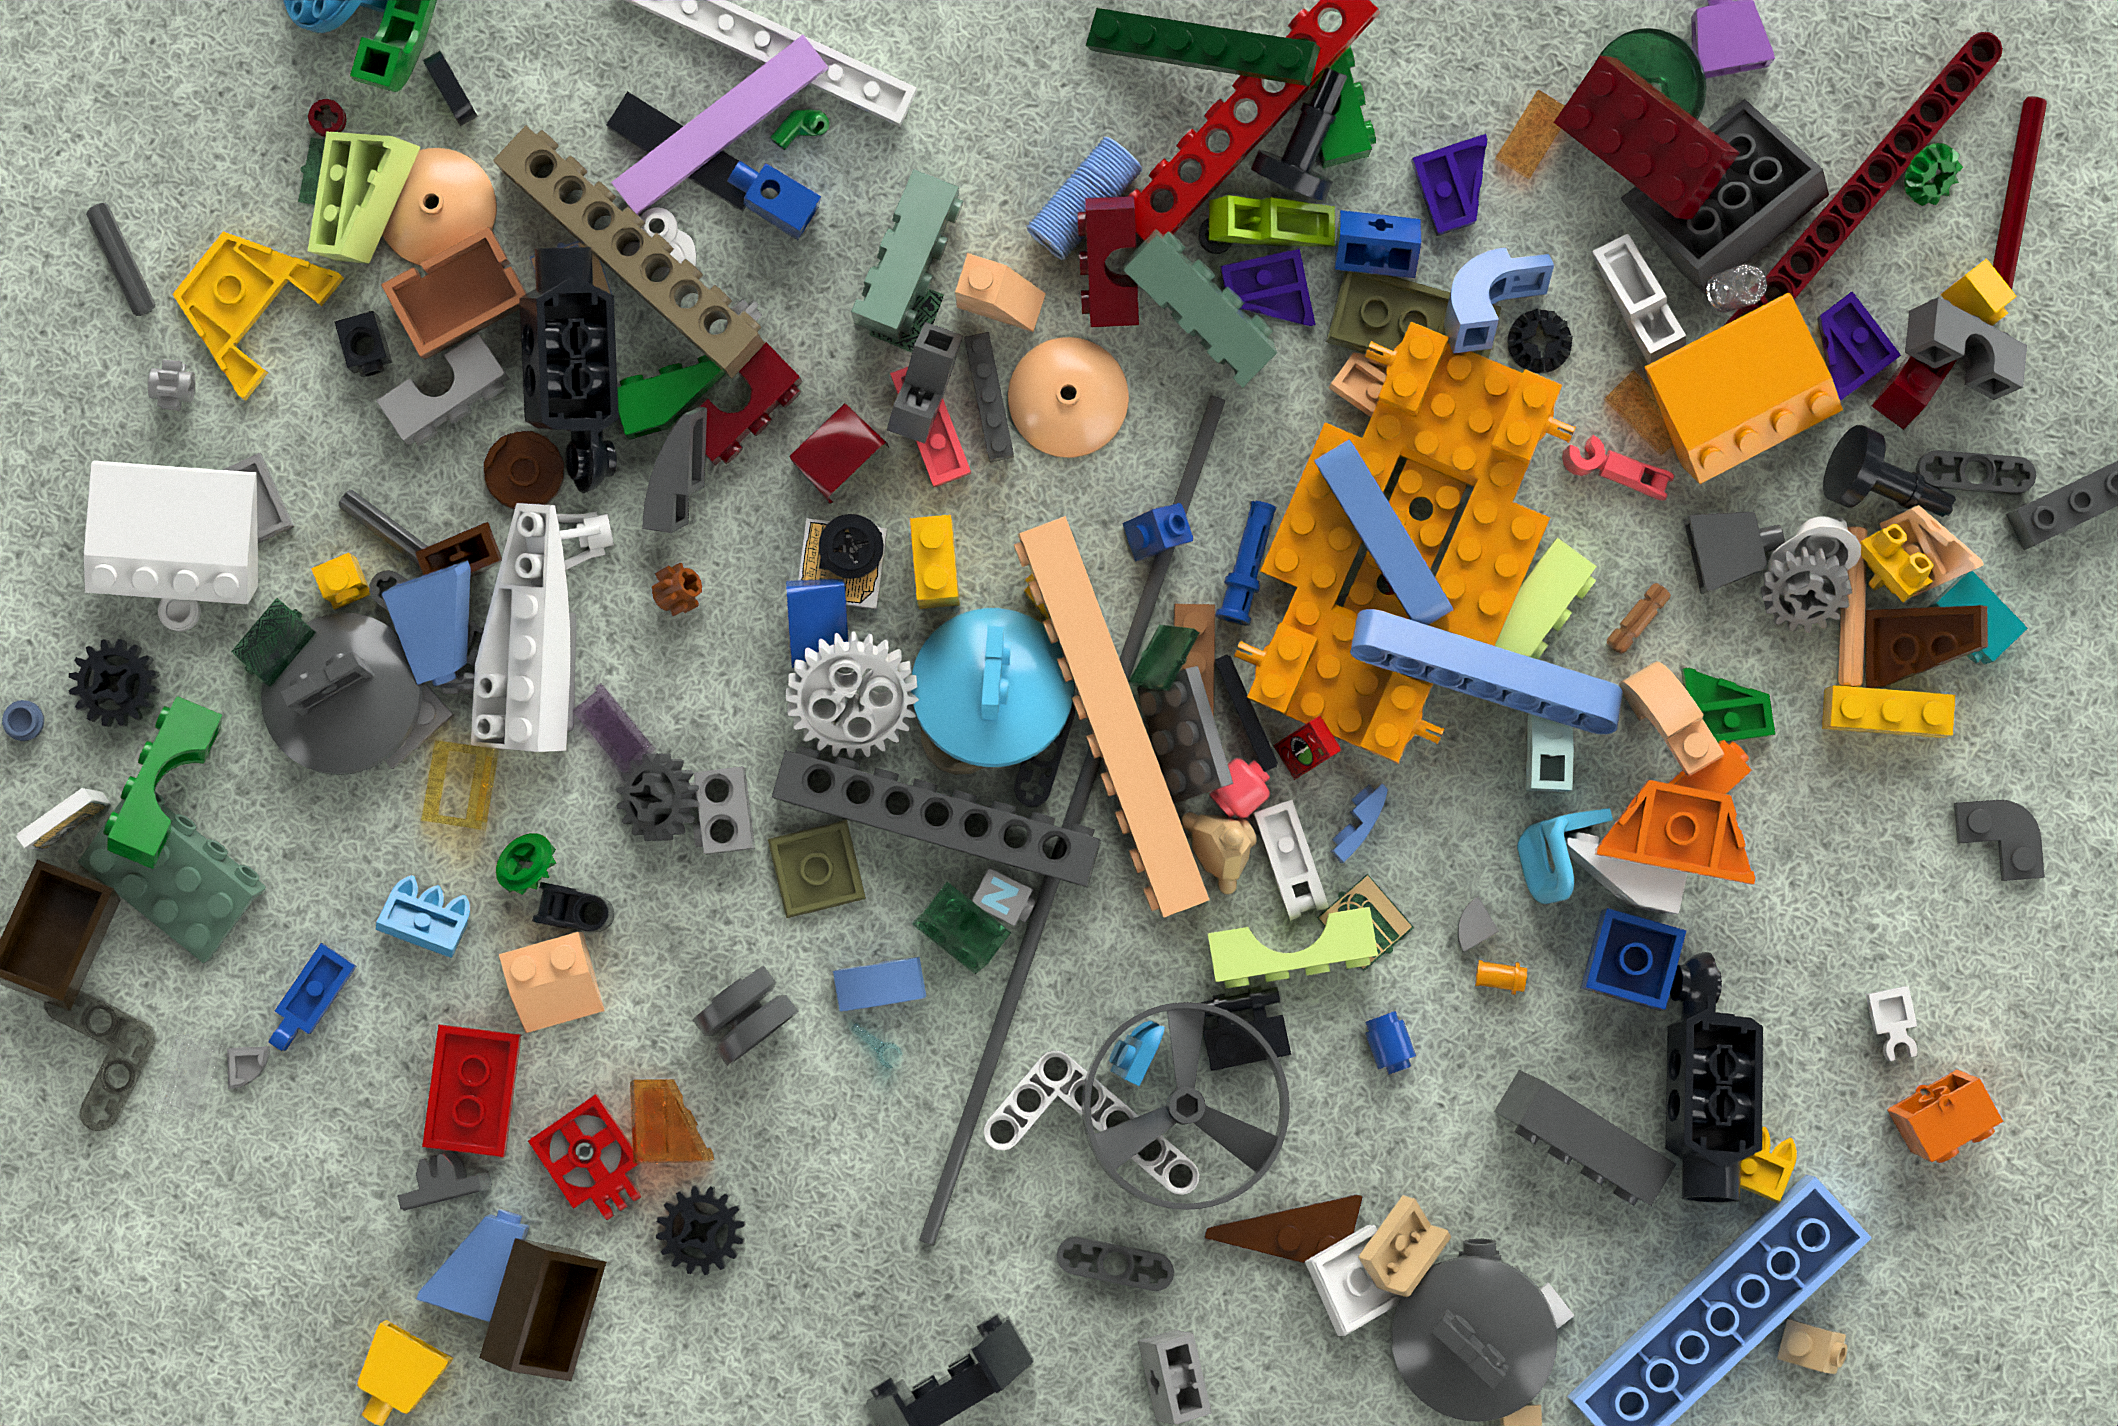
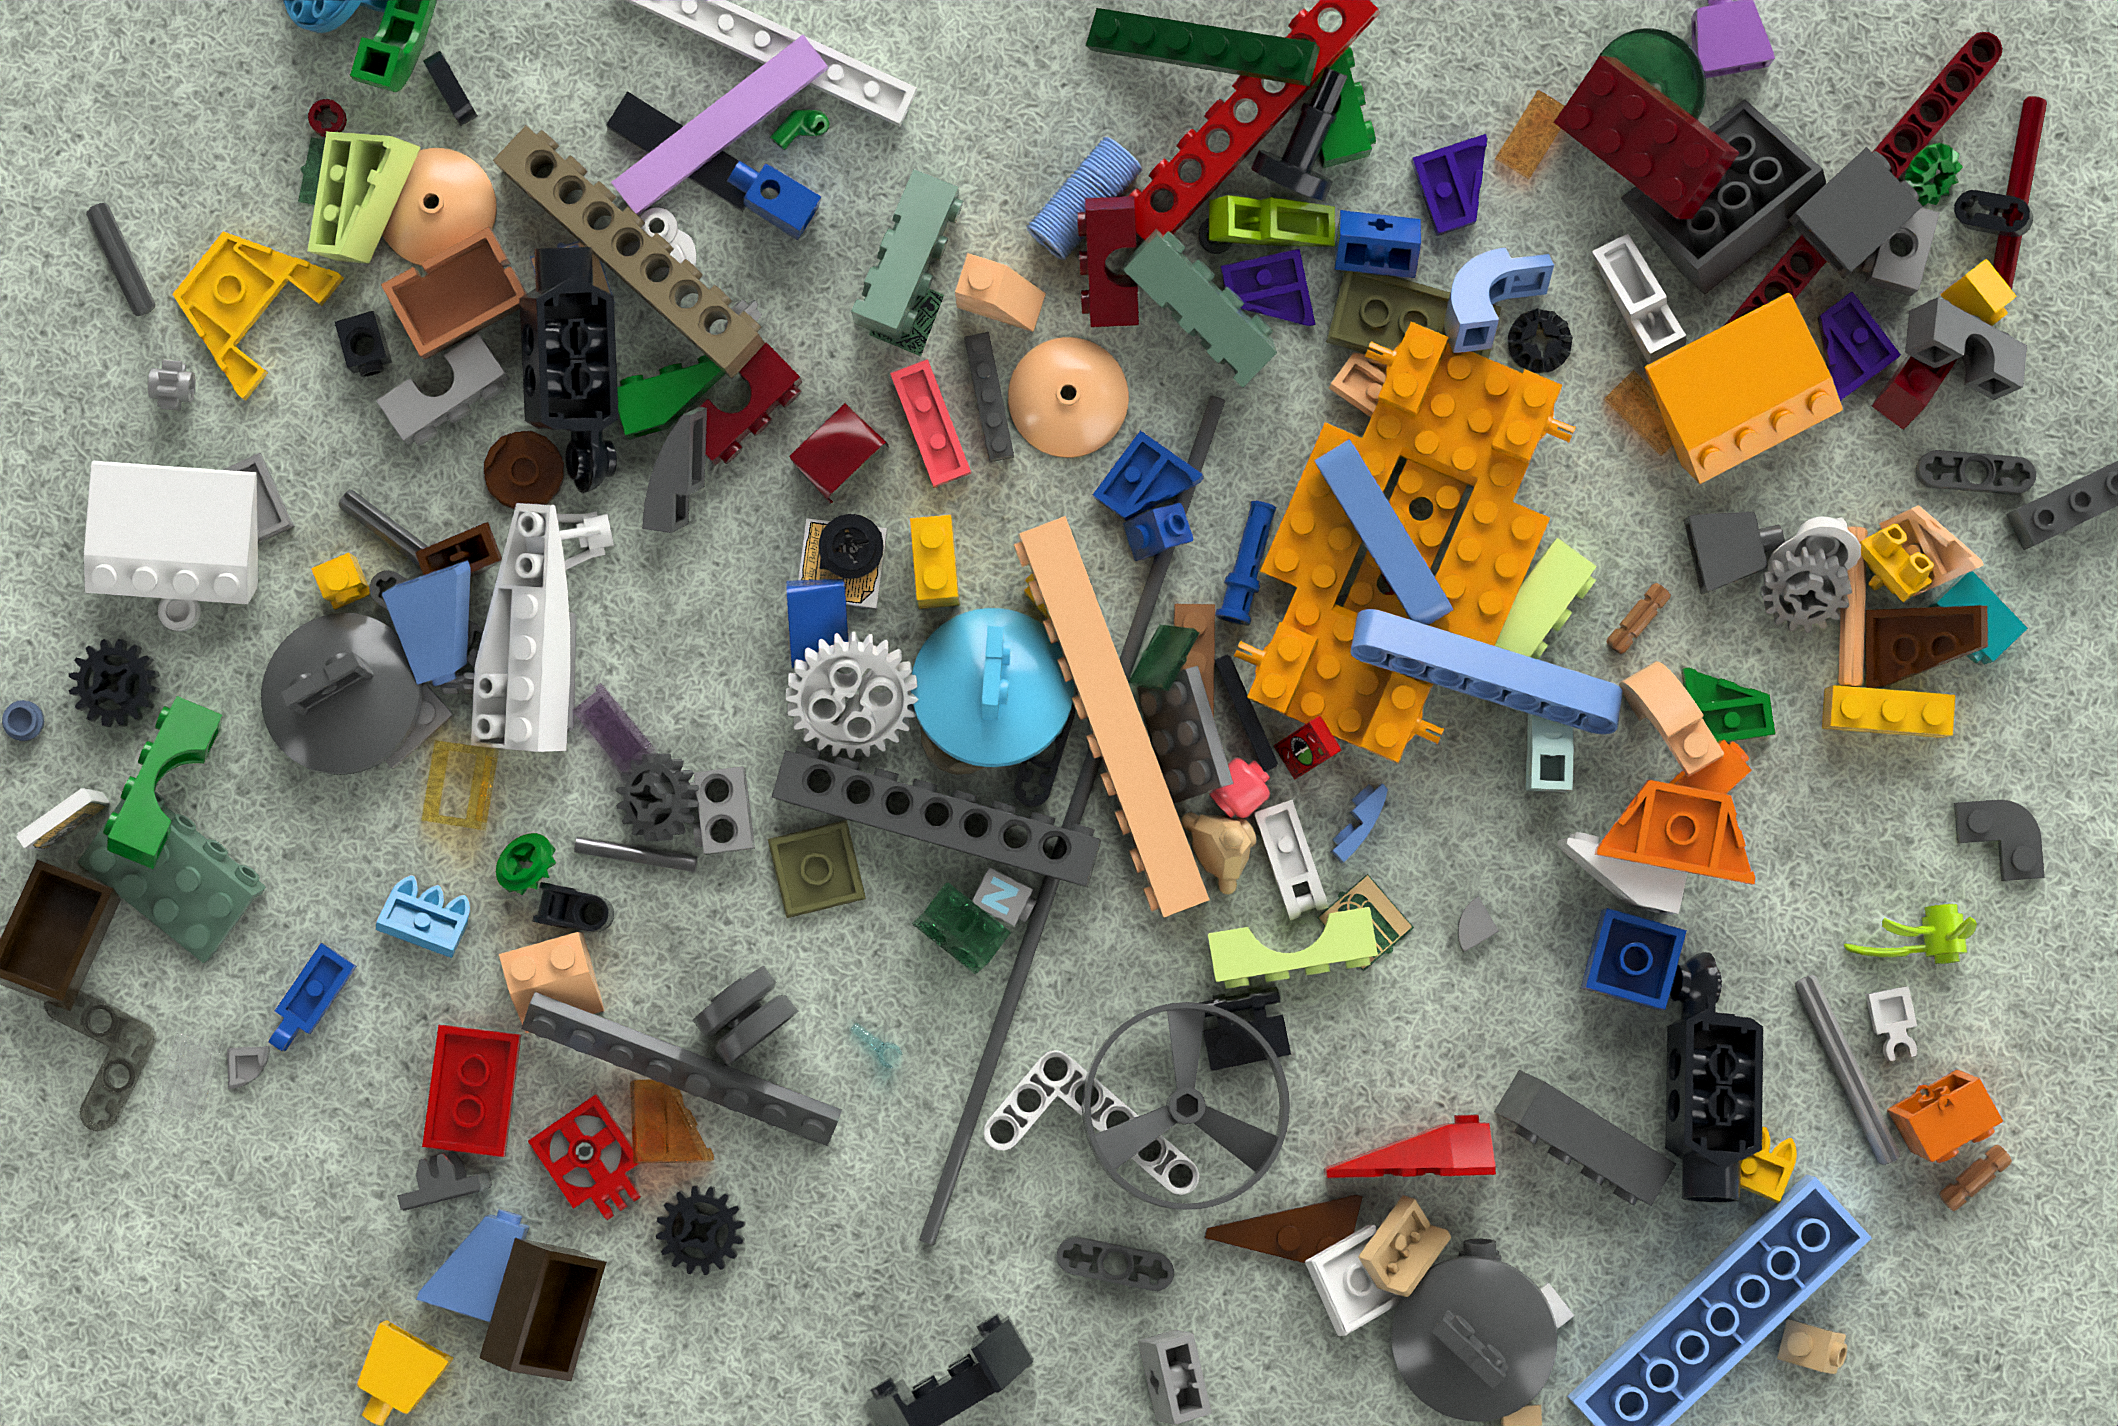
clear green piece [231,598,316,687] -> none
dark orange gear [652,563,702,616] -> none
medium blue slope [833,957,926,1011] -> none
dark grey brick [887,322,963,443] -> none
dark azure plate [1109,1020,1165,1087] -> none
blue brick [1365,1011,1416,1075] -> none
light orange pin [1475,960,1527,995] -> none
medium azure piece [1517,808,1613,904] -> none
coral piece [1562,435,1675,501] -> none
clear brick [1706,264,1767,313] -> none
black piece [1823,425,1956,517] -> none
none -> dark grey plate [521,992,842,1146]
none -> flat silver bar [574,836,698,872]
none -> blue wing [1092,430,1204,521]
none -> red wedge [1324,1114,1496,1178]
none -> dark grey brick [1788,147,1923,279]
none -> light grey axle [1795,975,1900,1165]
none -> lime plant [1844,904,1977,964]
none -> light grey brick [1861,208,1940,296]
none -> medium nougat axle [1939,1145,2012,1211]
none -> black beam [1954,190,2033,237]

